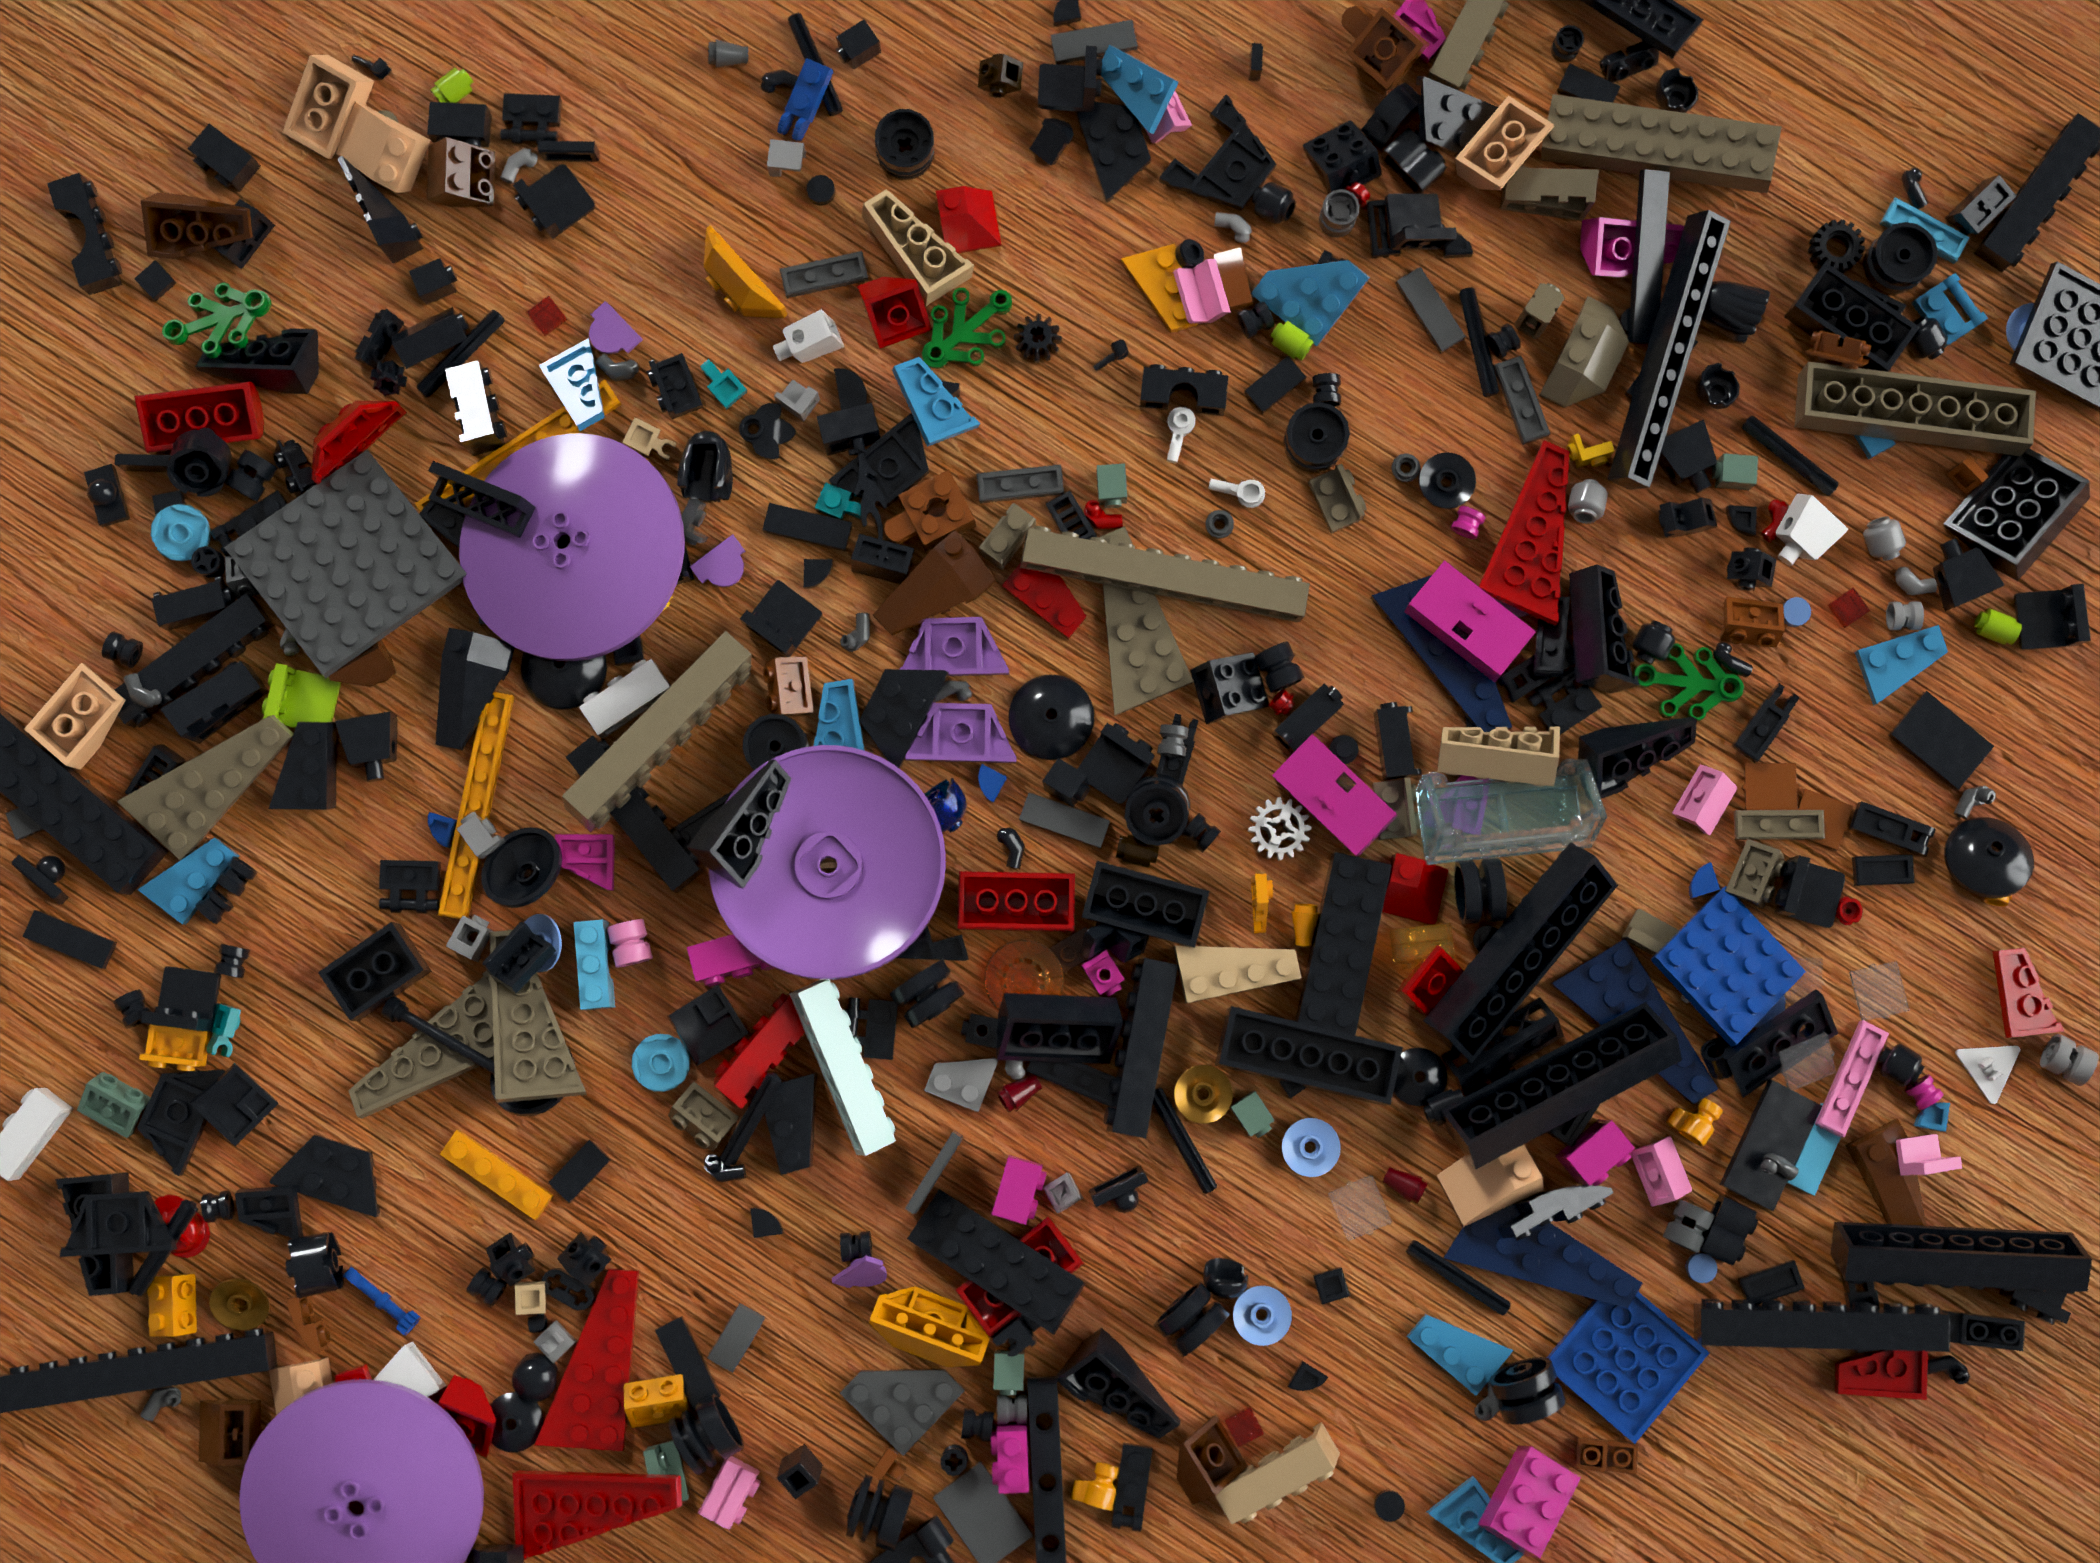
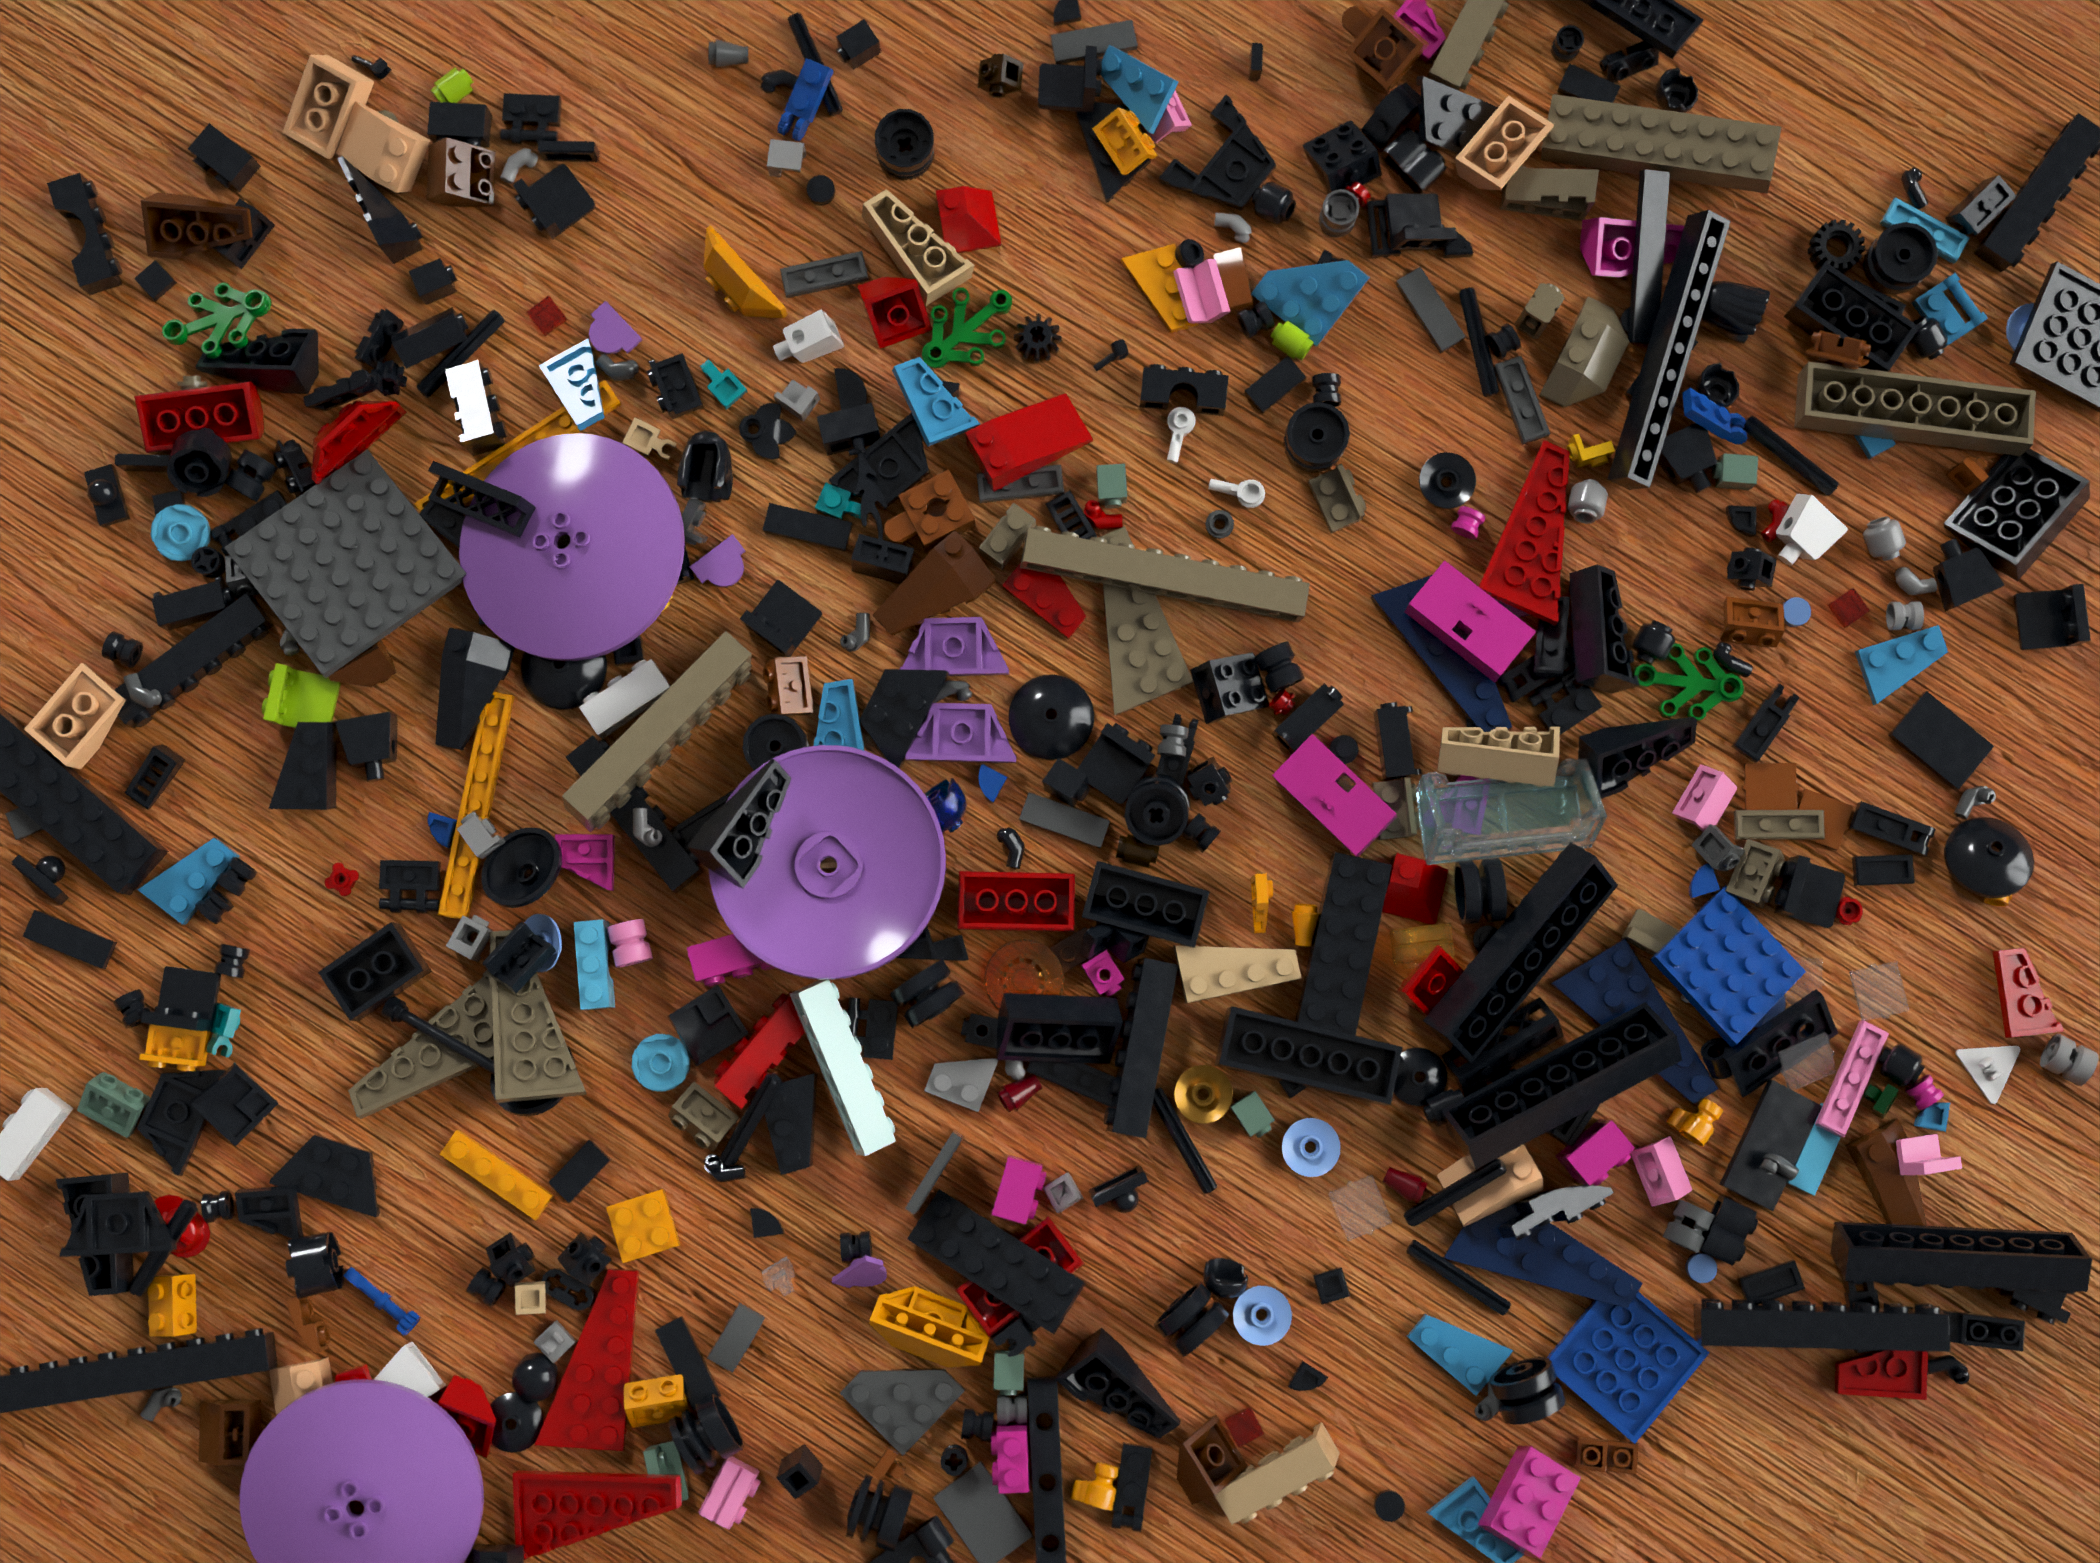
dark tan wing [117,715,294,860] -> none
black wedge [160,661,269,744] -> none
pearl gold dish [209,1279,270,1330] -> none
black hand [528,1313,548,1333] -> none
black tile [804,559,833,589] -> none
black tile [1029,118,1074,166] -> none
white gear [1248,797,1311,861] -> none
dark grey plate [1391,454,1420,482] -> none
black brick [1659,497,1717,538] -> none
lime brick [1974,608,2022,645] -> none
none -> dark tan plate [177,376,207,390]
none -> black hinge [303,369,383,411]
none -> red plate [324,862,359,896]
none -> light orange plate [606,1189,680,1263]
none -> light grey arm [632,808,662,847]
none -> clear tile [762,1256,795,1297]
none -> red slope [965,393,1093,492]
none -> light orange bracket [1092,108,1157,175]
none -> black brick [1187,757,1232,806]
none -> black axle [1404,1158,1507,1226]
none -> blue hinge [1682,388,1748,445]
none -> dark grey bracket [1692,824,1745,872]
none -> dark green tile [1864,1084,1899,1119]

